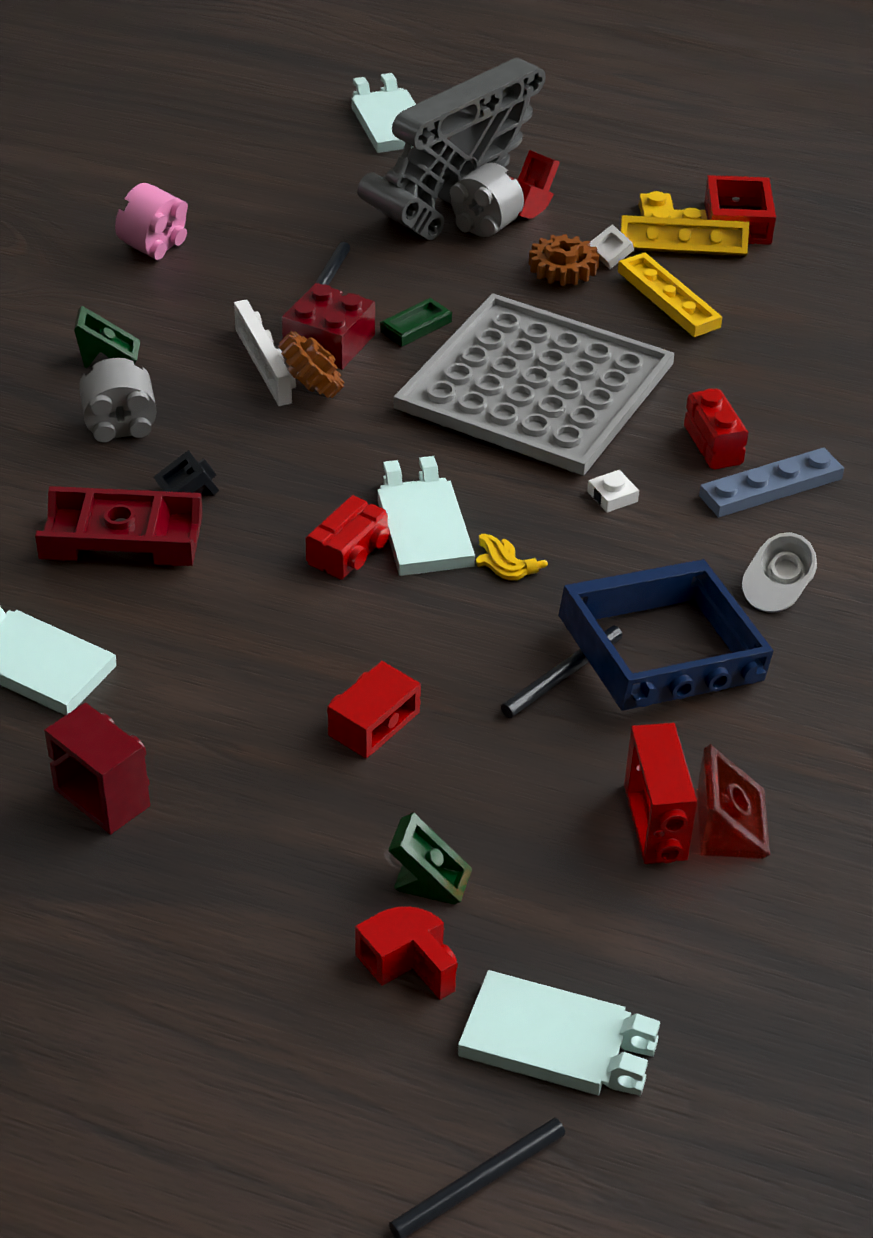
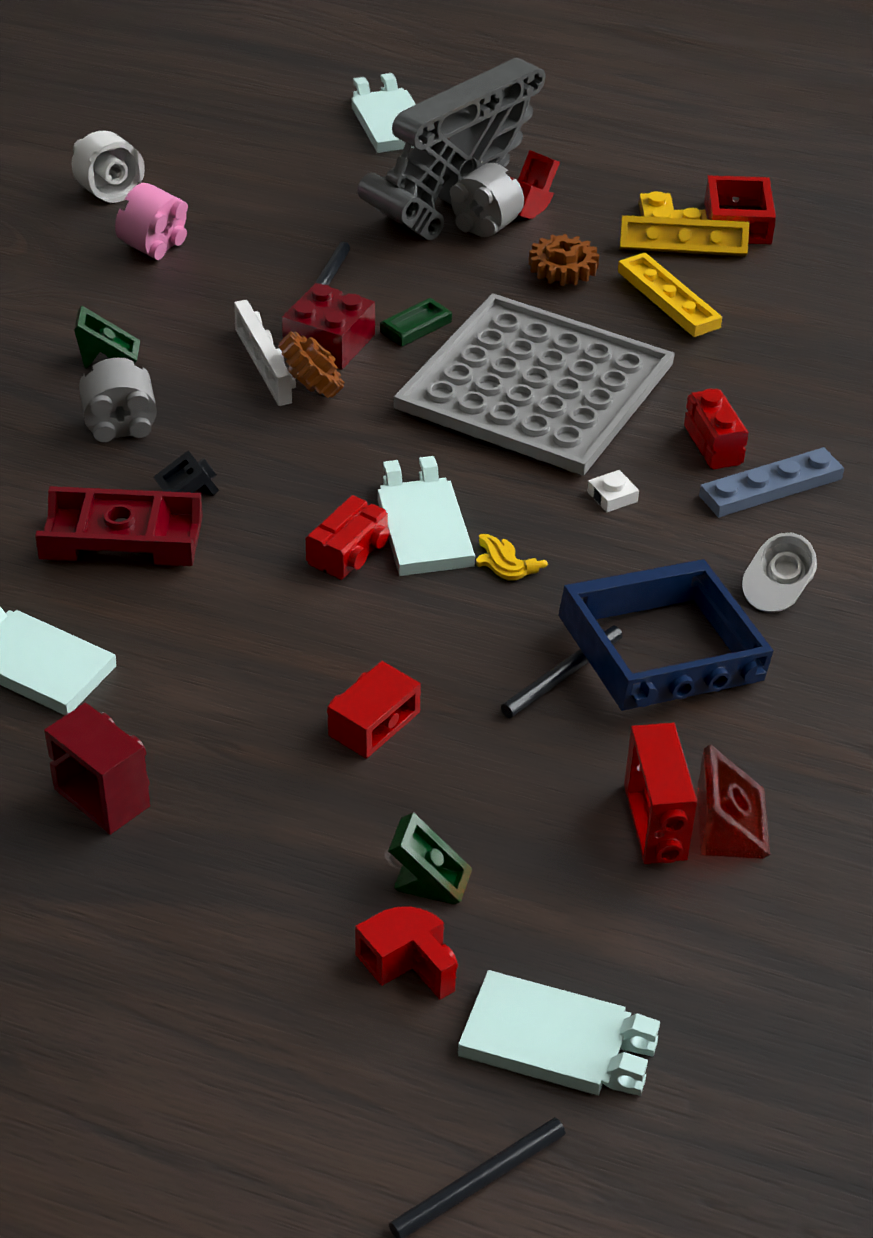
white plate [590,224,634,269] -> none
none -> white brick [72,131,145,203]

